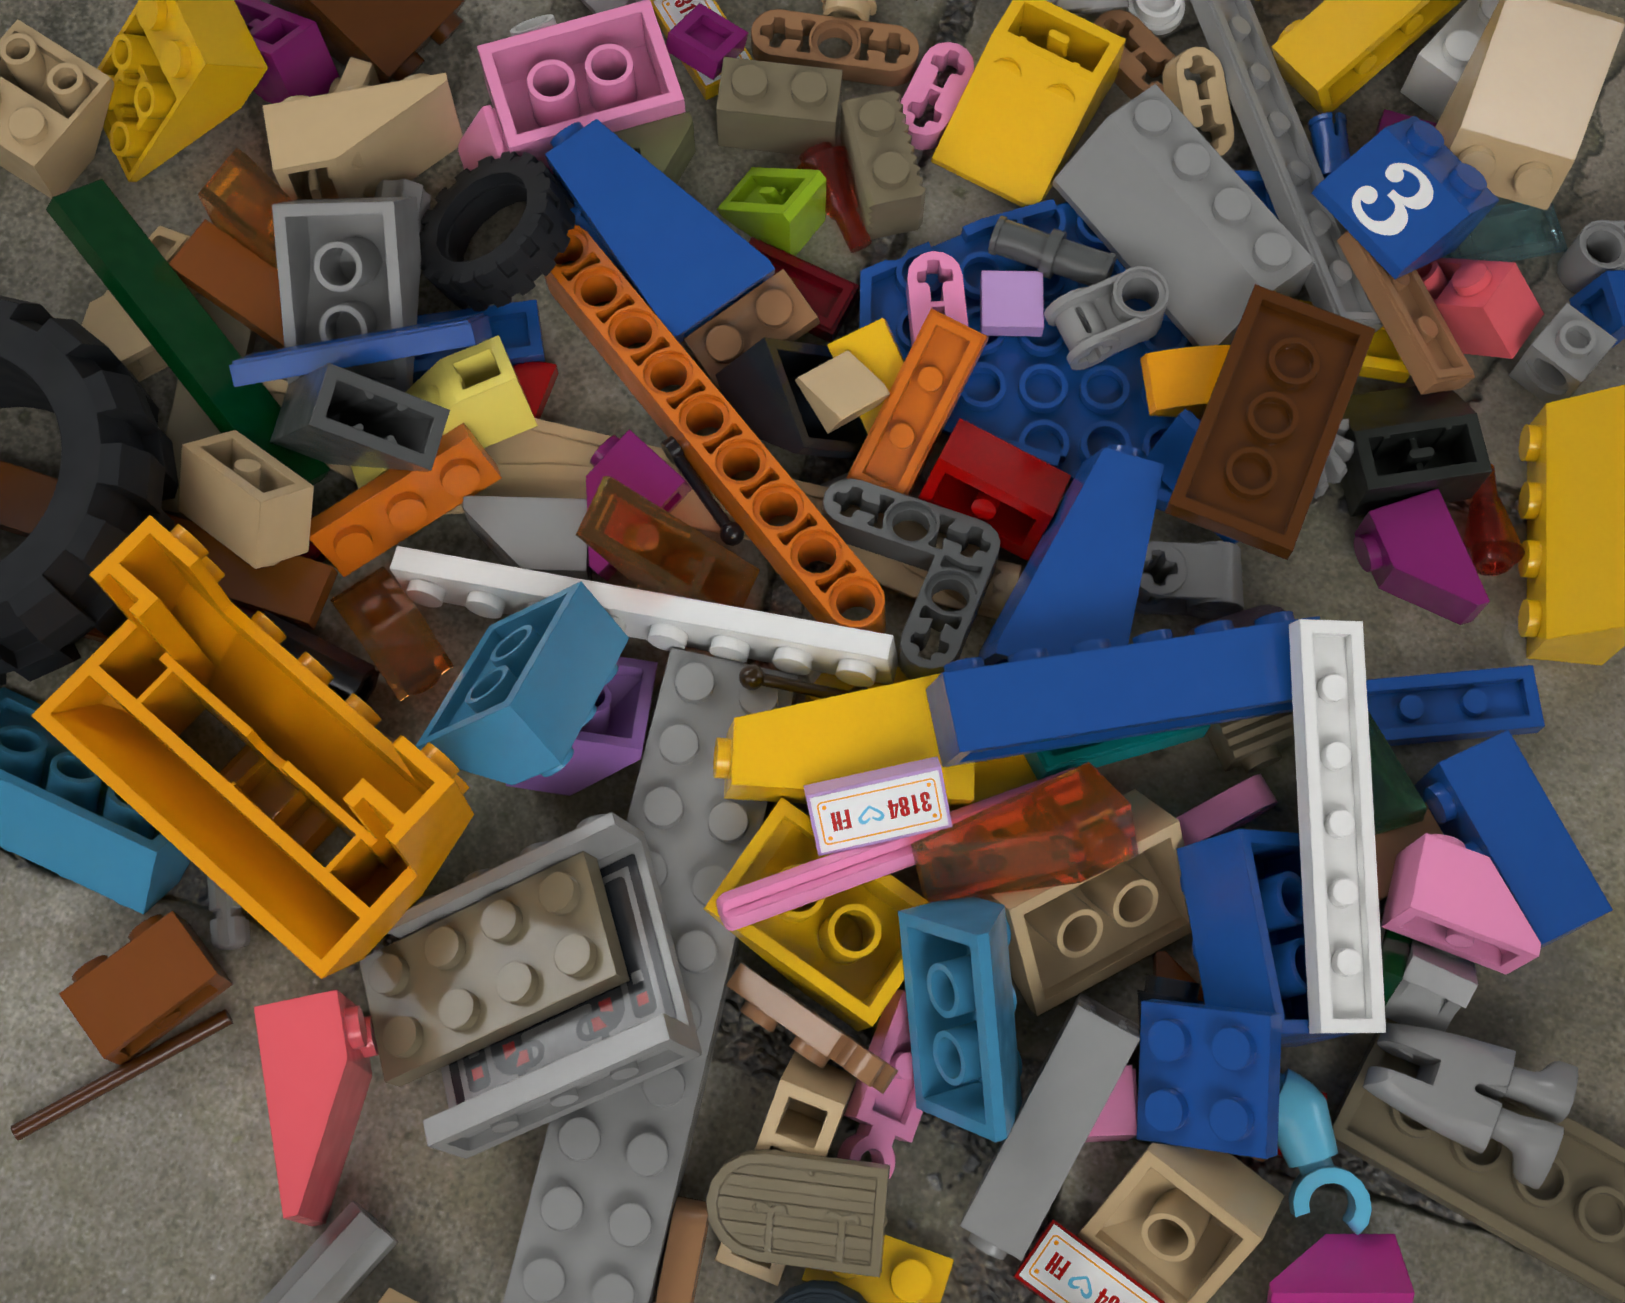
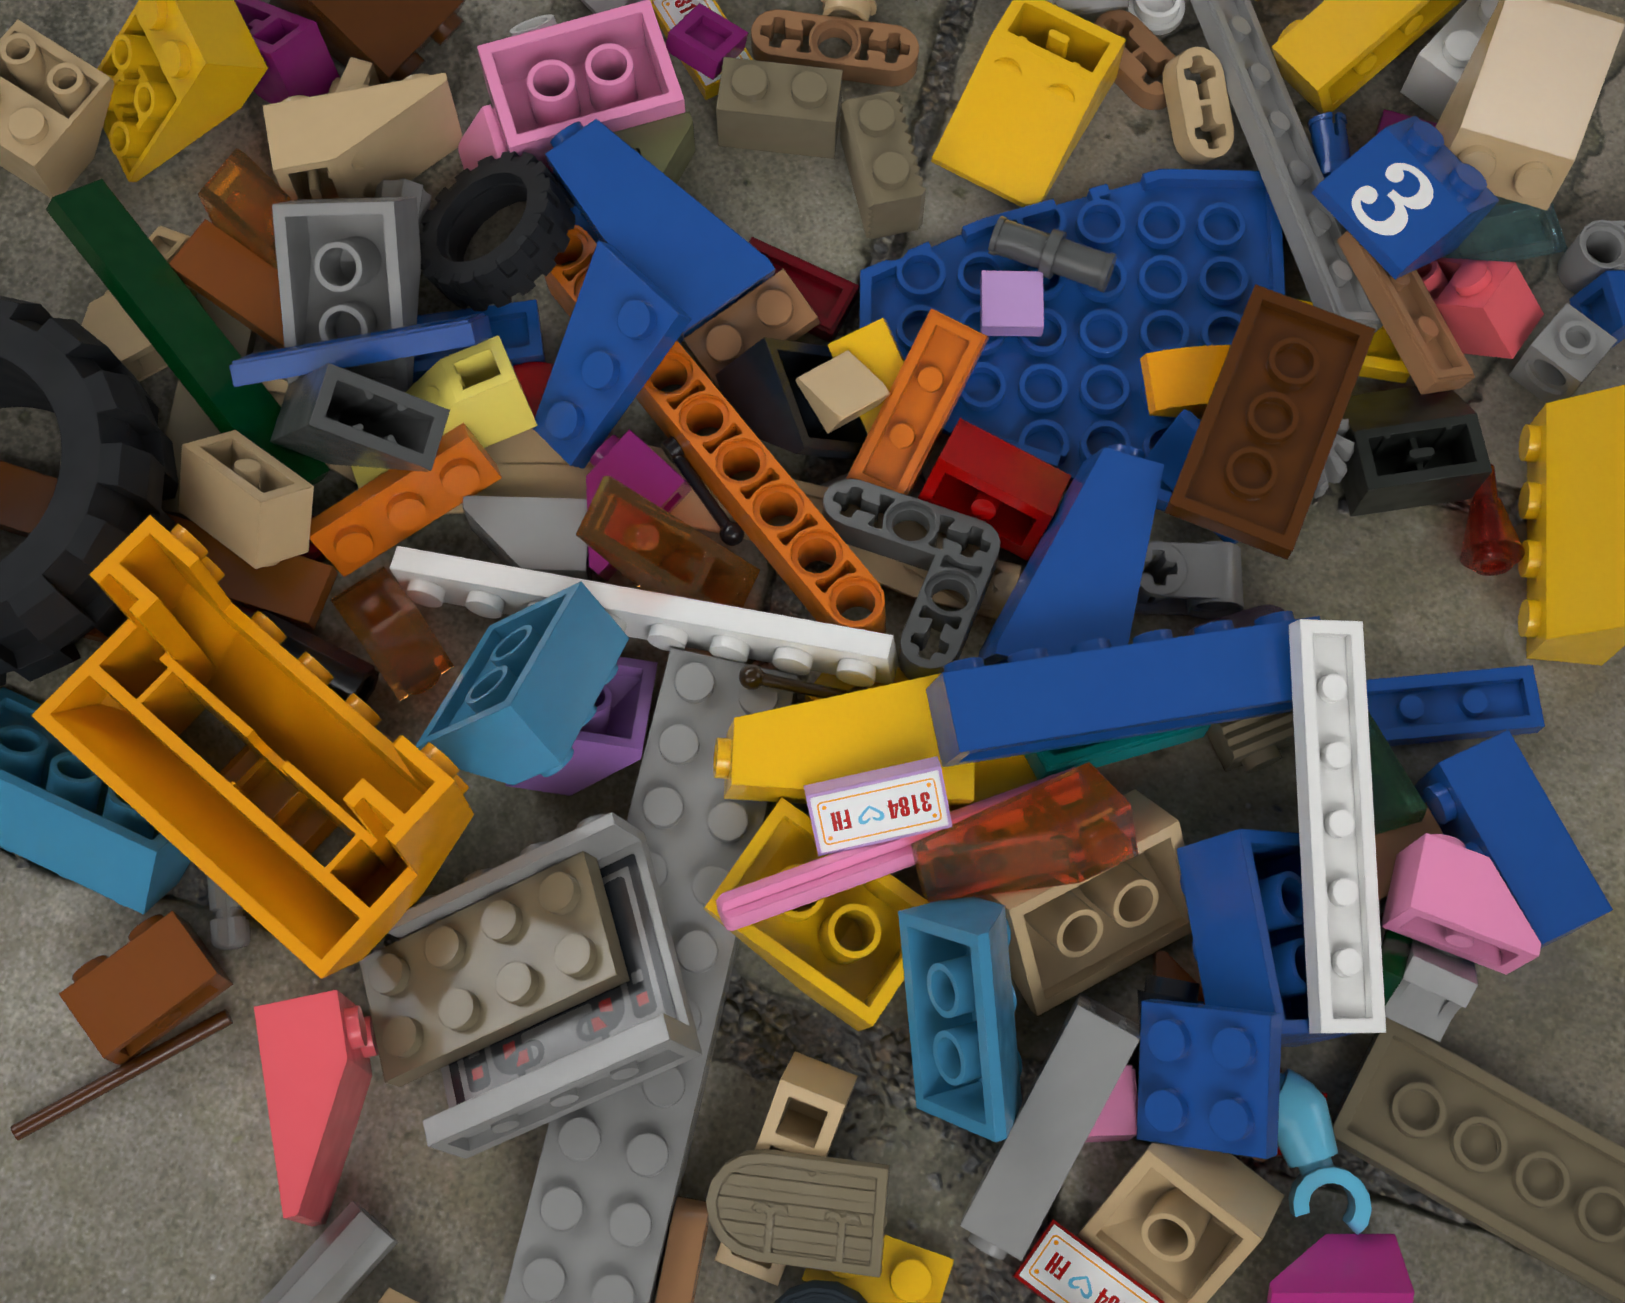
lime slope [716,167,827,256] -> none
medium nougat plate [726,963,898,1094] -> none
clear red cone [796,142,872,253] -> none
bright pink plate [837,989,923,1179] -> none
bright pink beam [900,42,974,151] -> none
bright pink beam [906,251,968,346] -> none
light grey piece [1044,266,1169,370] -> none
light grey slope [1053,84,1315,347] -> none
bright pink beam [1176,774,1278,846] -> none
magenta slope [1354,488,1490,625] -> none
light grey piece [1363,1023,1578,1189] -> none
none -> blue wing [533,240,692,469]

